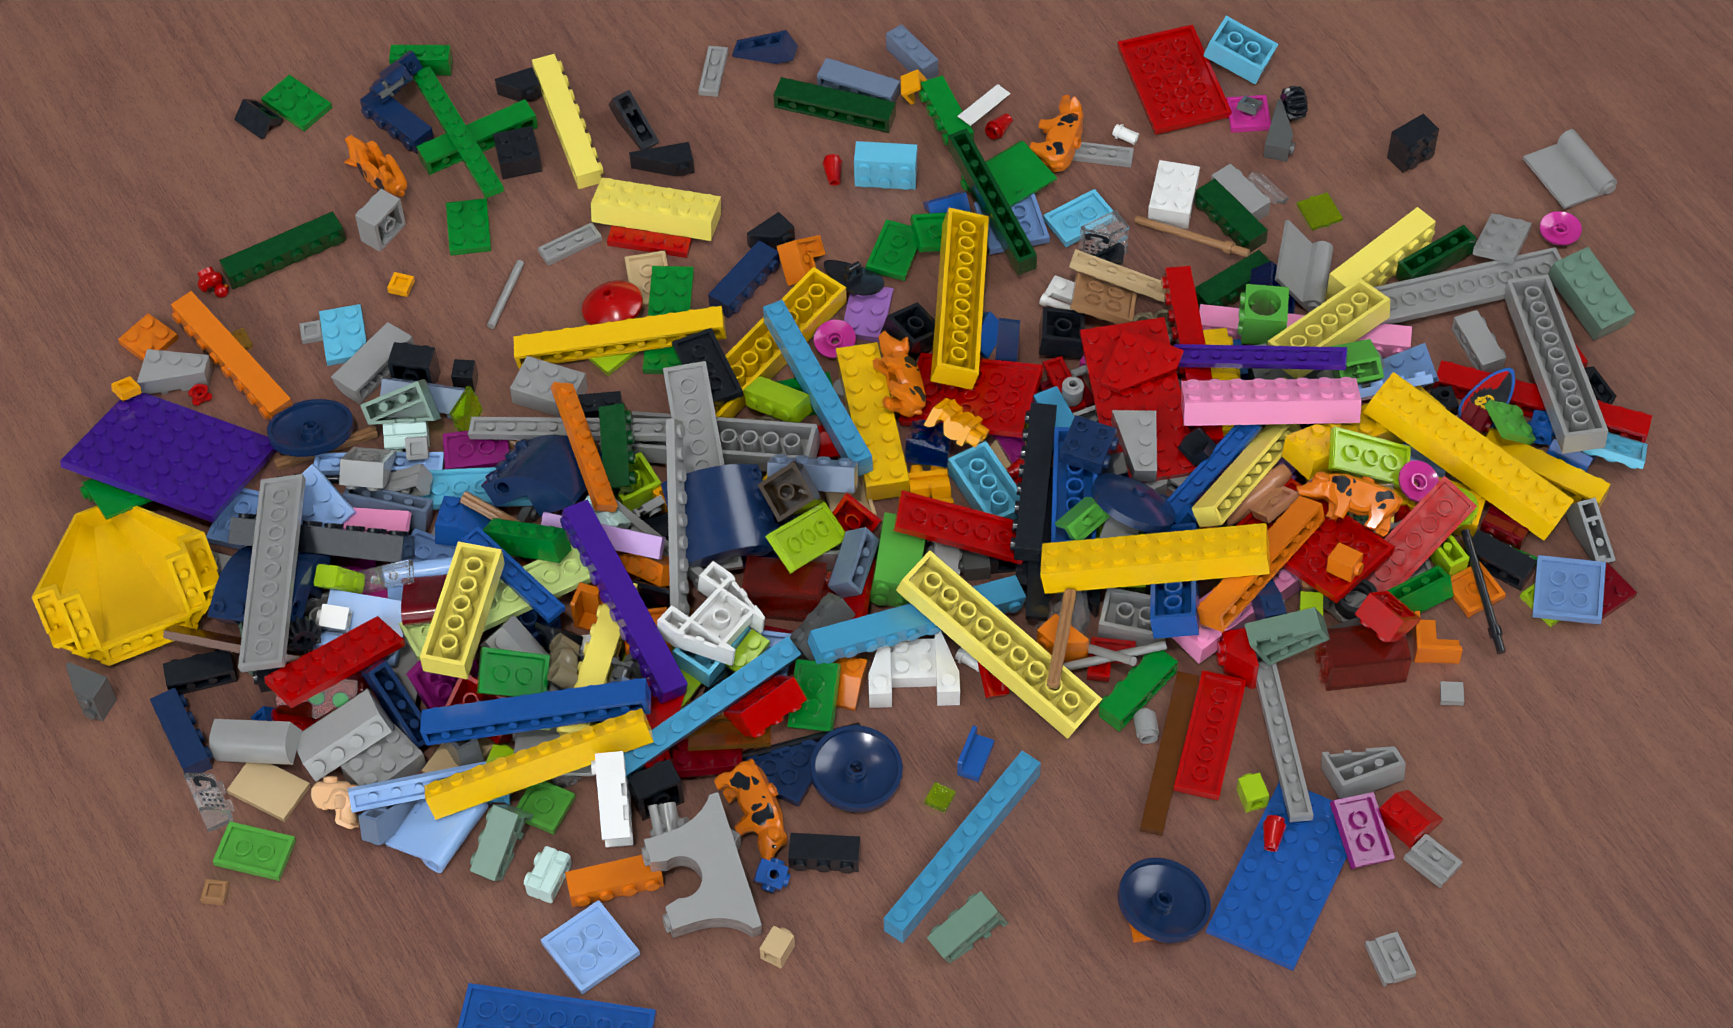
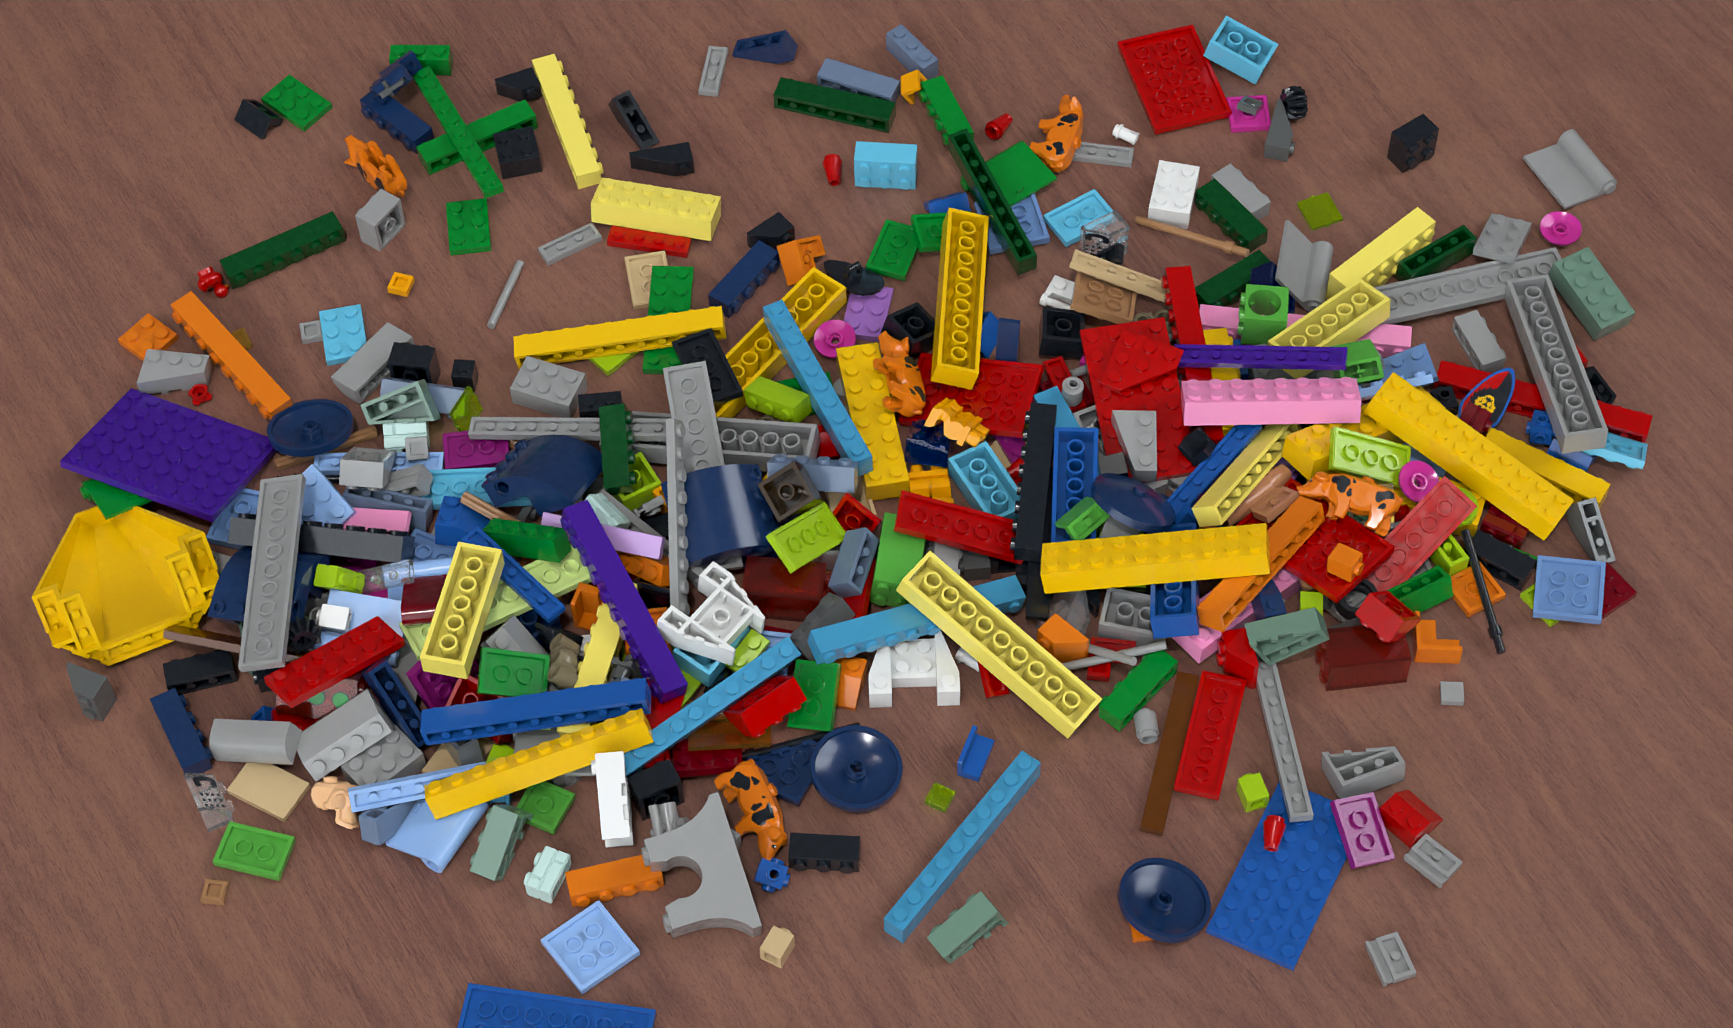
light orange plate [111,376,141,401] -> none
orange plate [551,382,618,512] -> none
red dish [582,280,643,325] -> none
white sticker [958,84,1011,126] -> none
medium nougat axle [1047,588,1076,689] -> none
dark blue brick [1060,415,1119,475] -> none
clear plate [1248,172,1289,204] -> none
bright green plate [1484,400,1536,445] -> none

